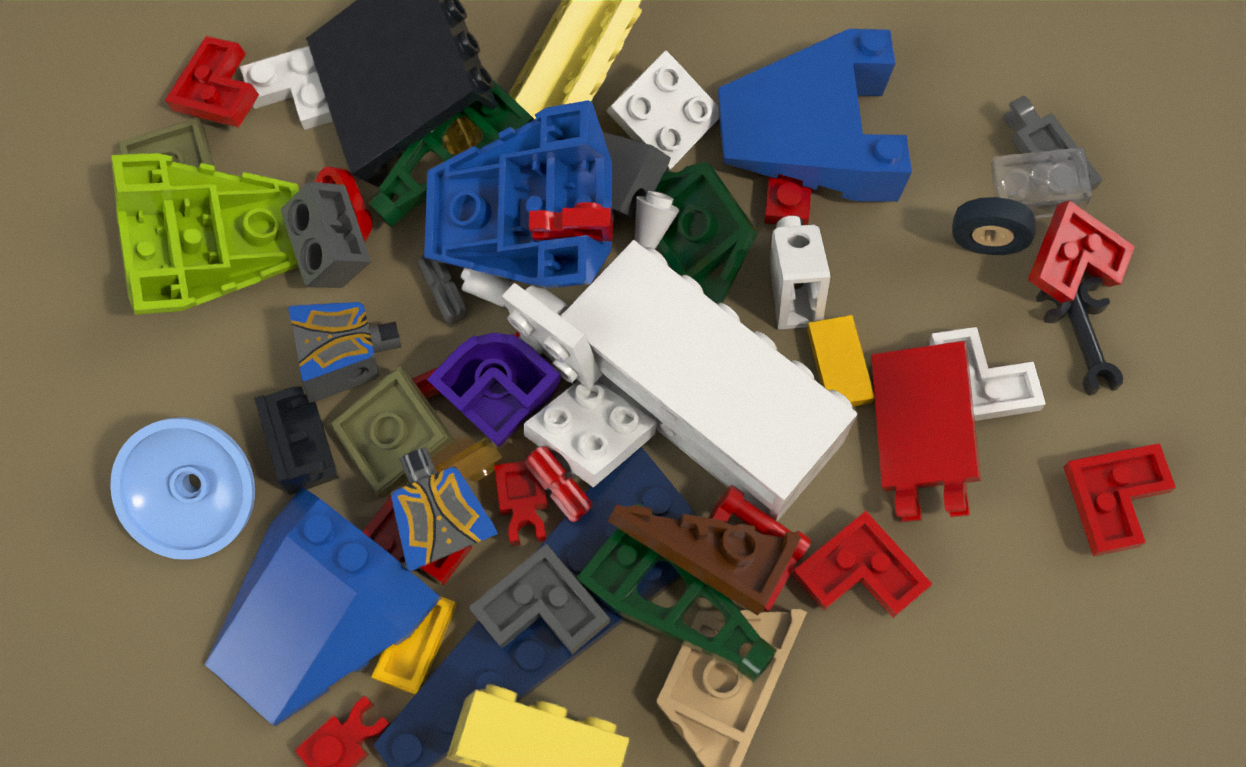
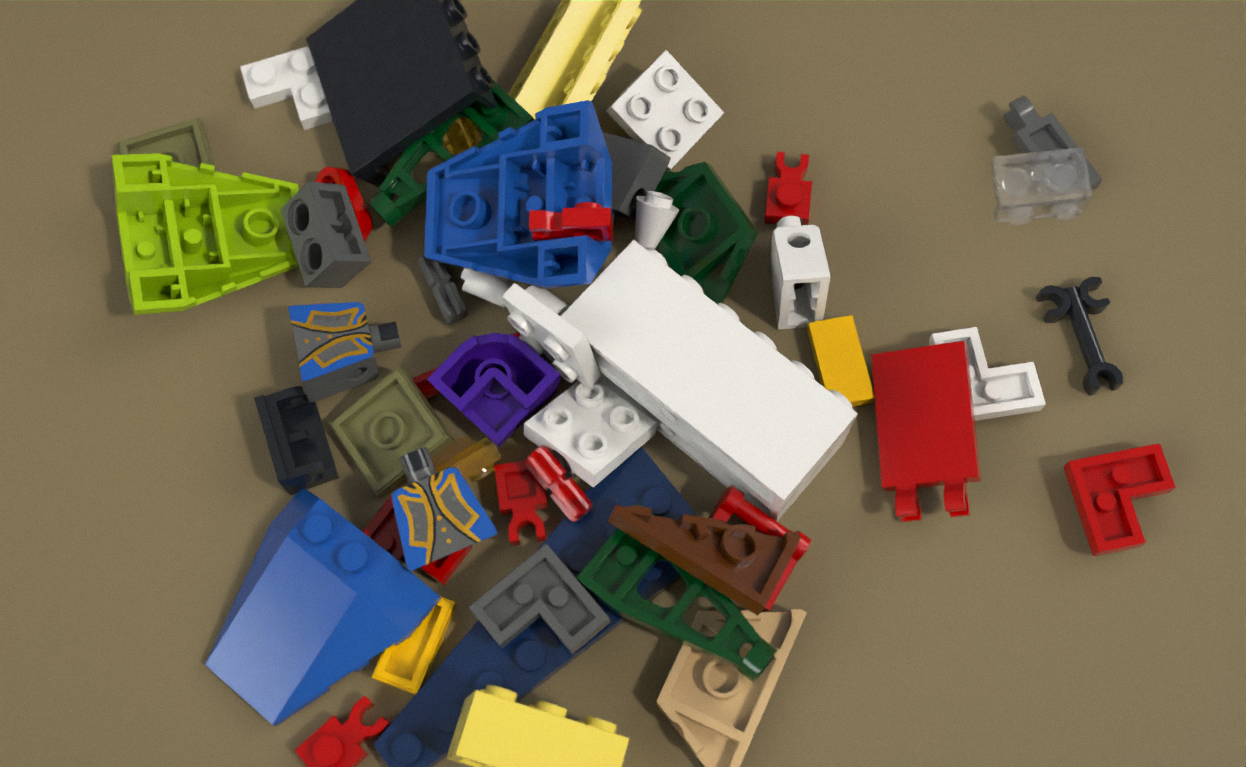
light blue dish [110,417,255,560] -> none
red plate [165,36,259,128] -> none
blue wedge [718,29,912,202] -> none
red plate [792,511,932,619] -> none
black bush [952,197,1036,255] -> none
plate [1028,200,1135,303] -> none

